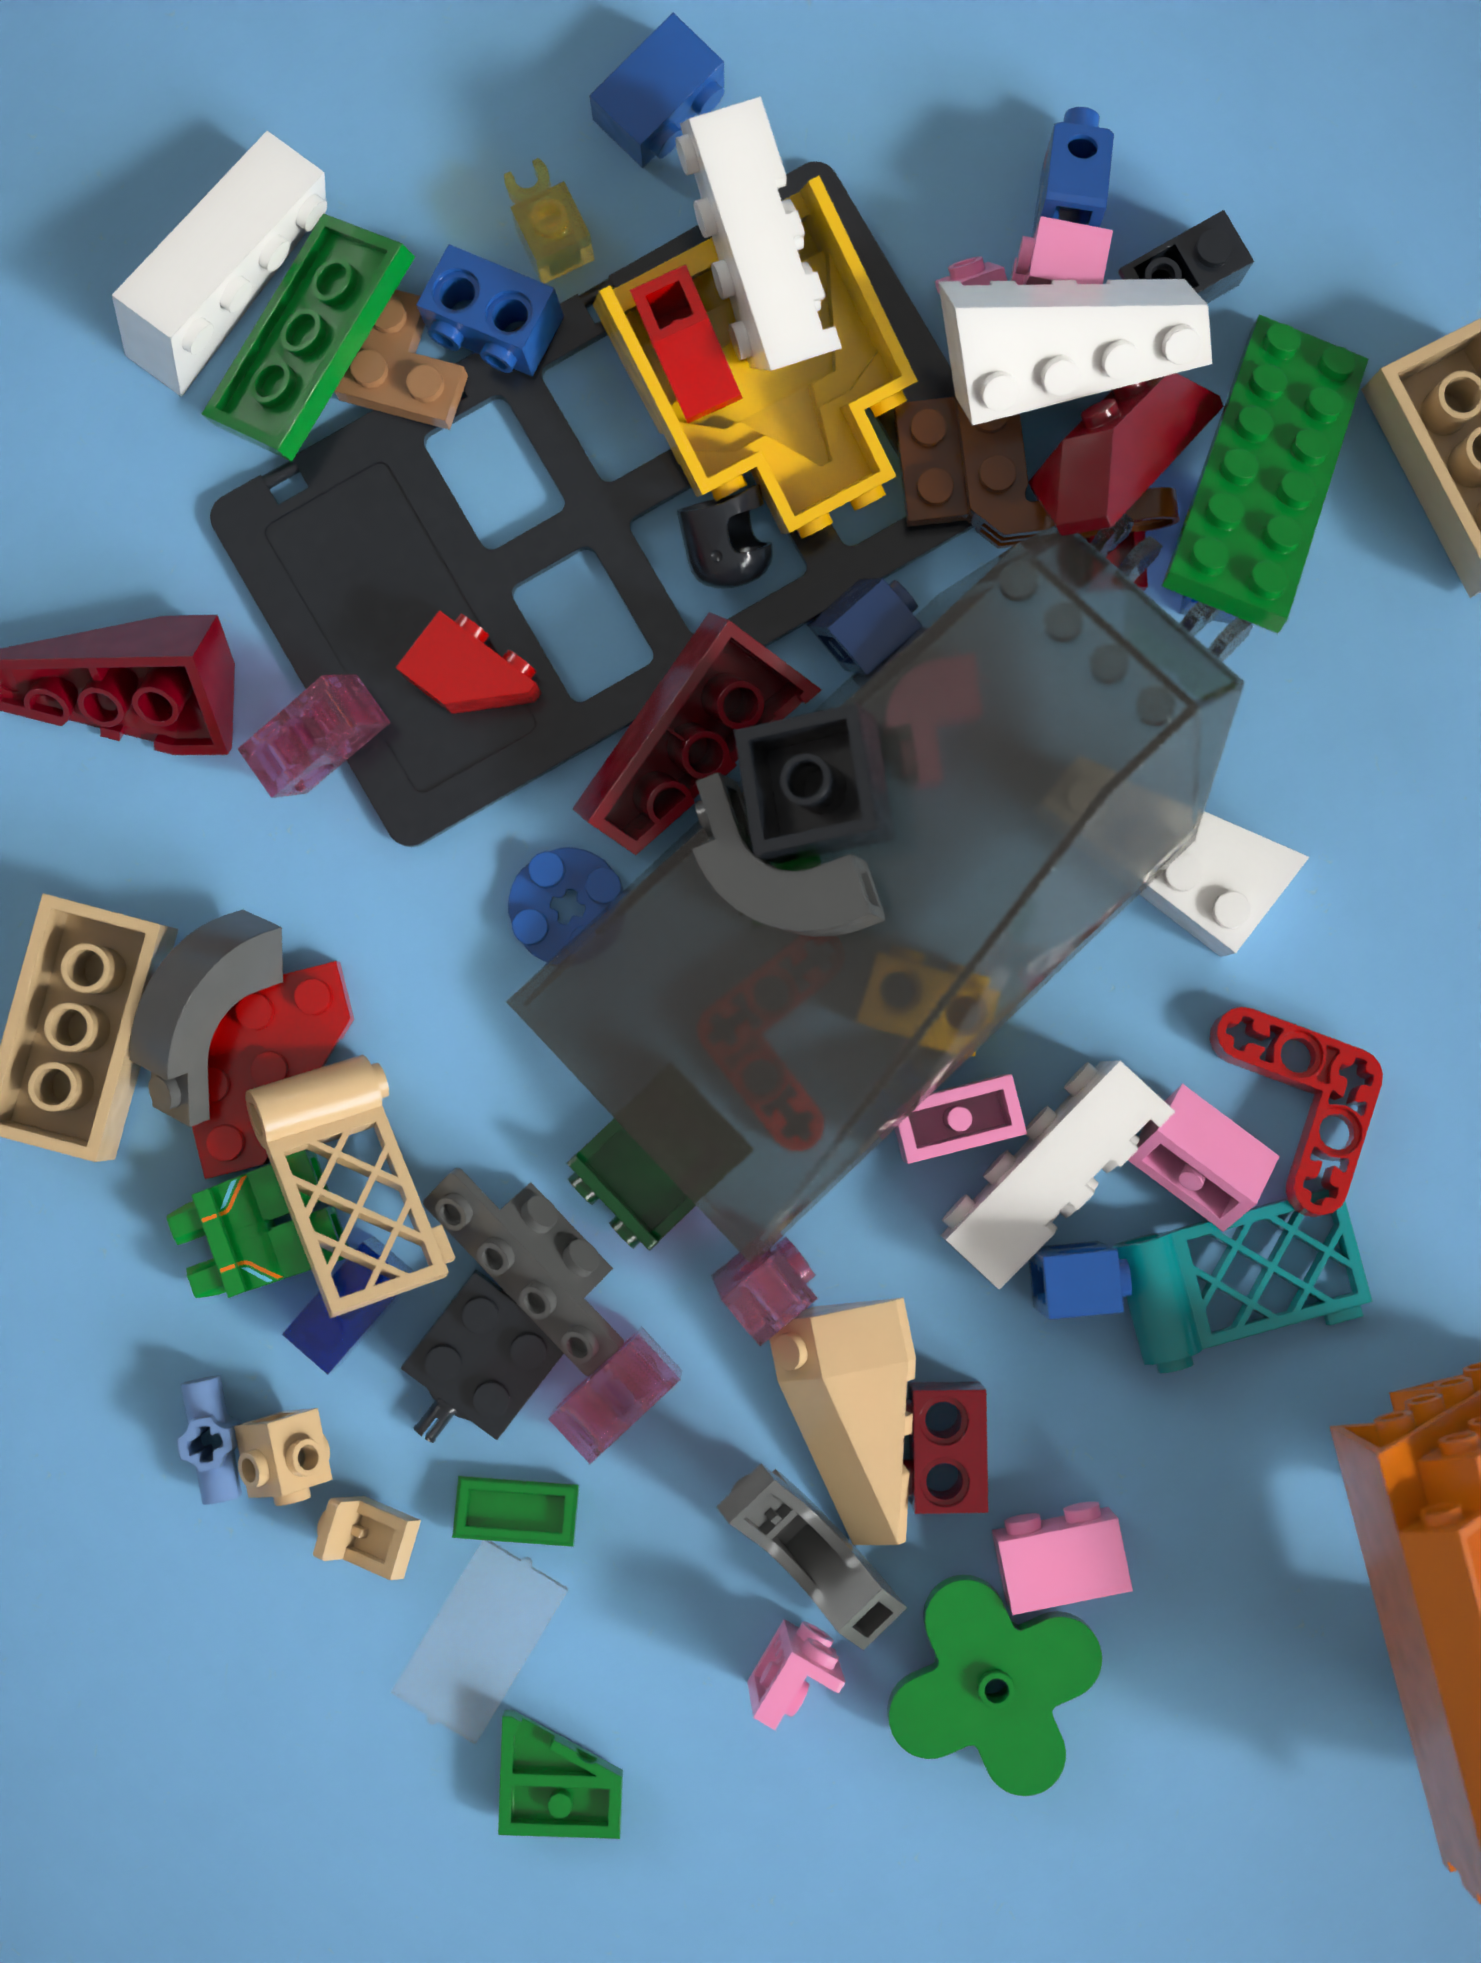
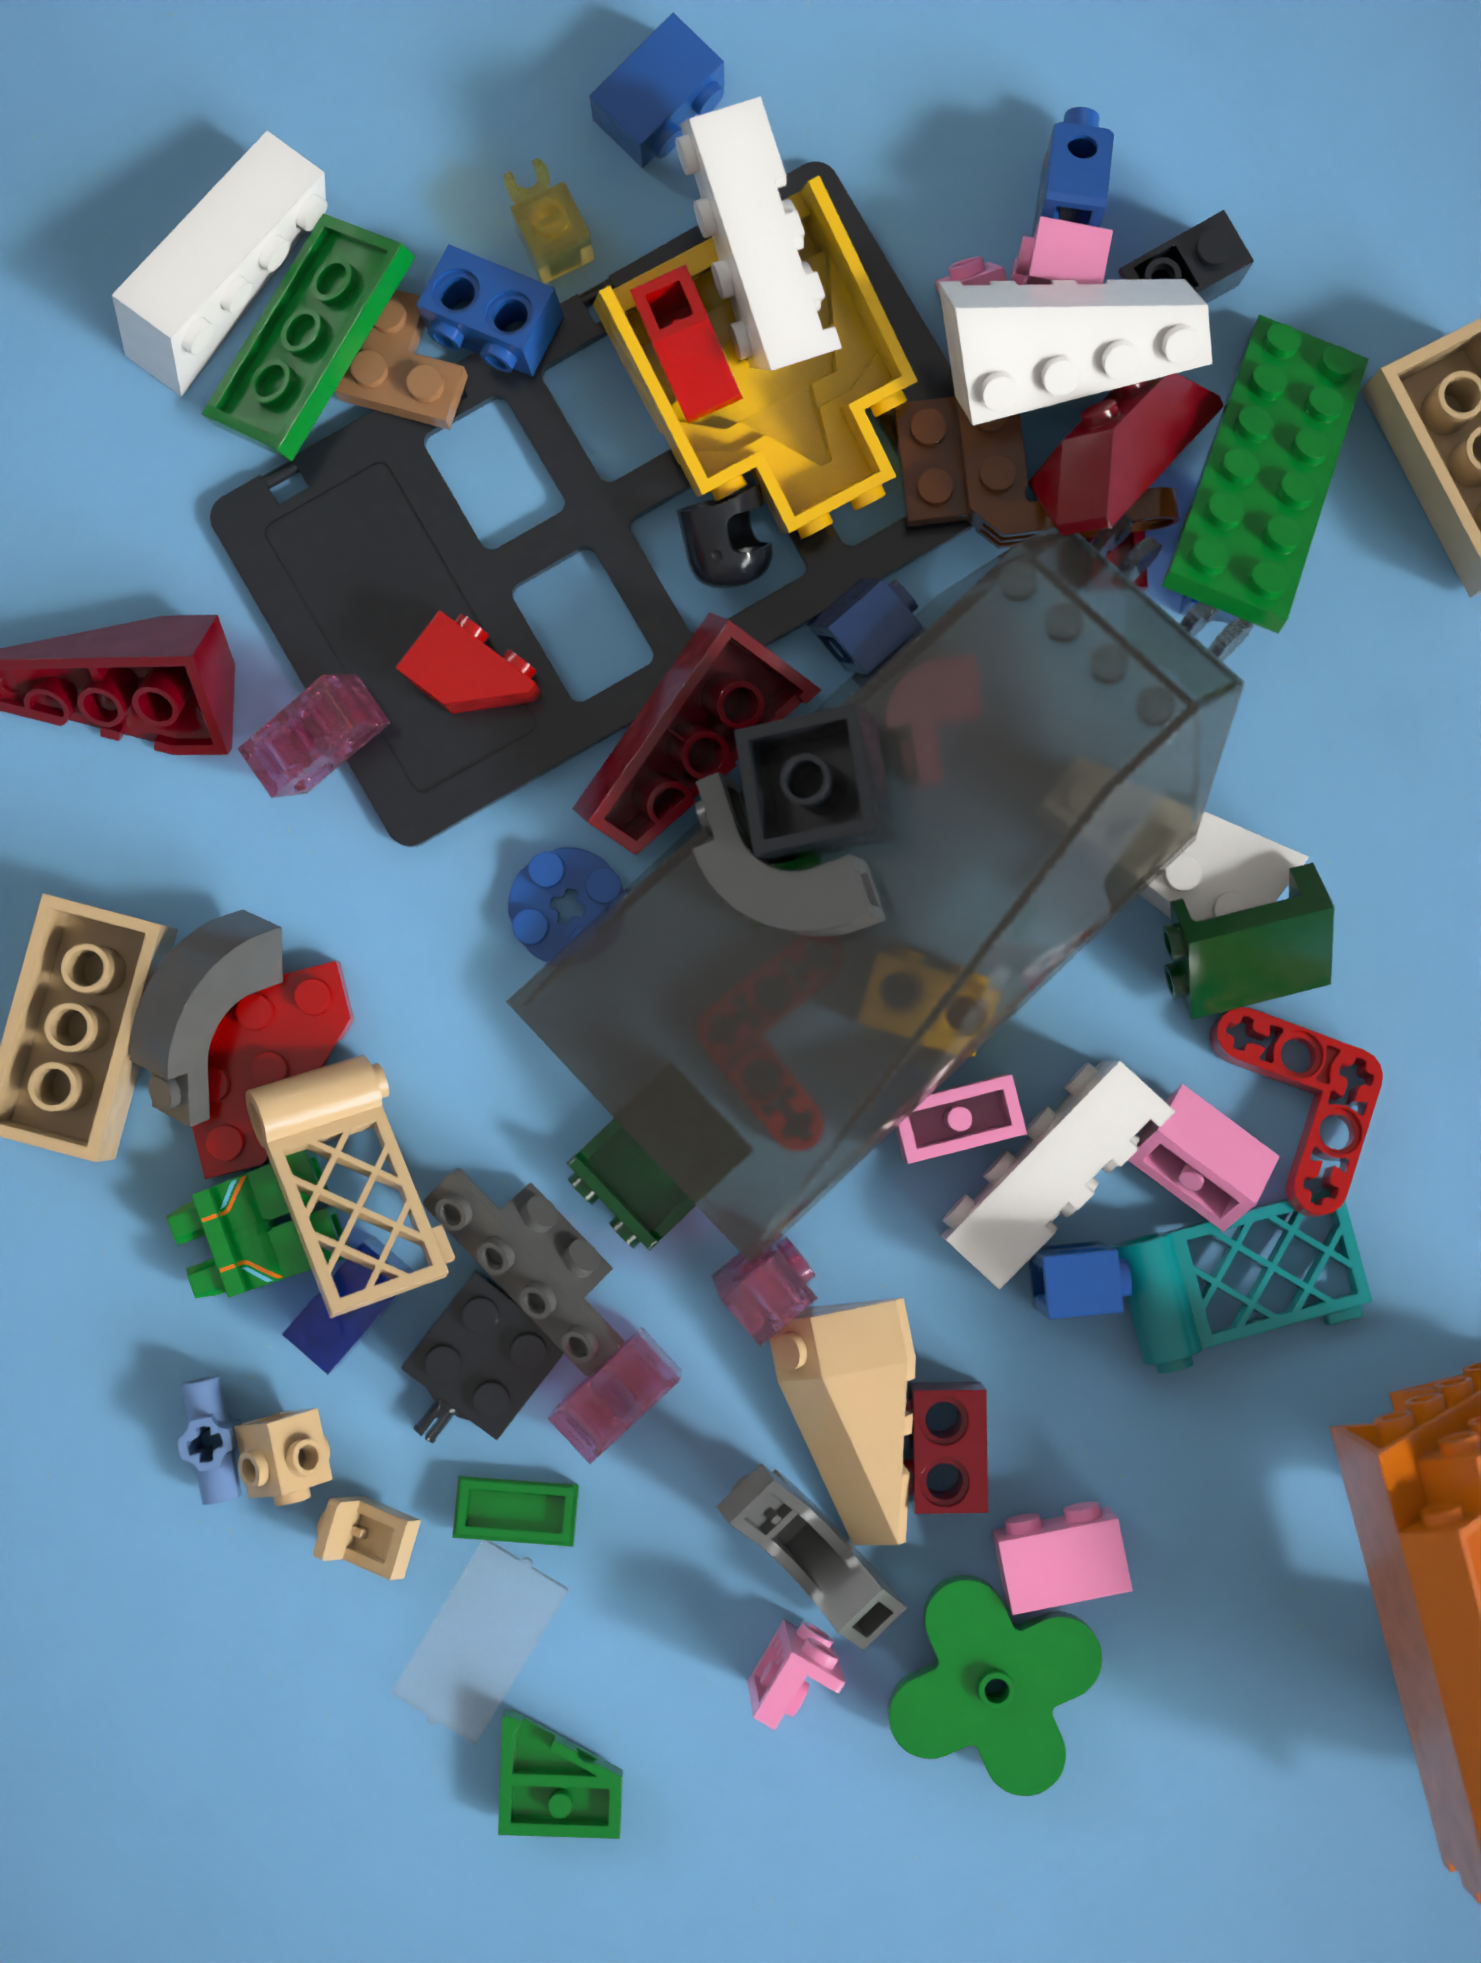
none -> dark green panel [1162,863,1334,1020]

